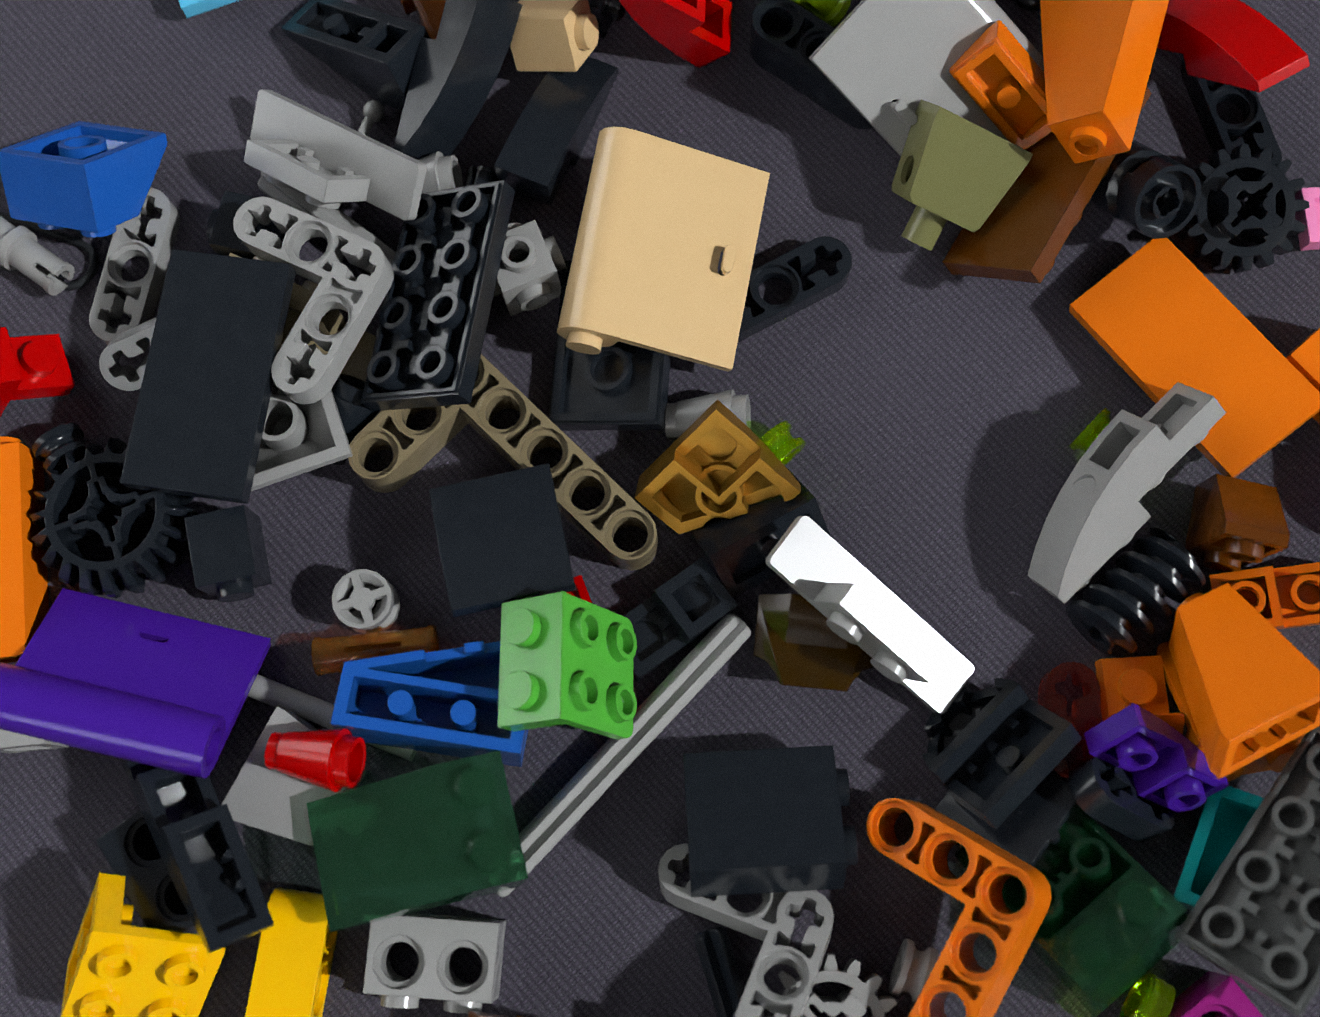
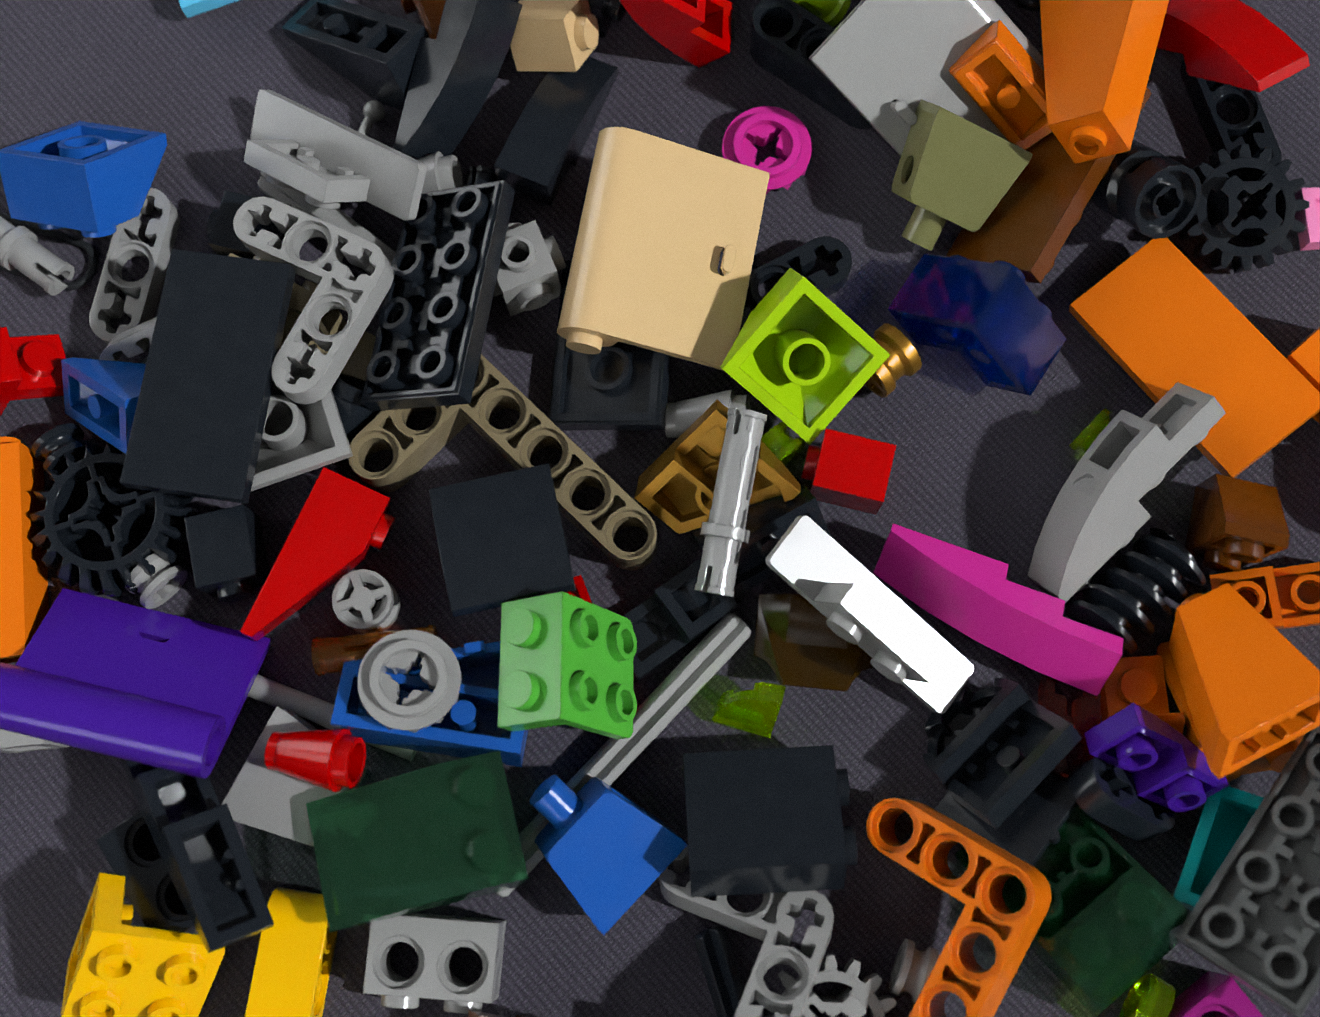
none -> blue slope [61,357,146,454]
none -> light grey bush [125,553,188,609]
none -> red slope [240,467,396,641]
none -> light grey gear [357,630,462,733]
none -> blue torso [529,775,688,935]
none -> light grey pin [694,408,767,597]
none -> clear neon green tile [712,682,786,738]
none -> lime slope [720,268,890,445]
none -> dark pink gear [722,106,812,194]
none -> red brick [801,428,897,515]
none -> pearl gold wheel [865,323,922,398]
none -> dark pink slope [873,523,1124,696]
none -> clear blue brick [888,254,1066,396]

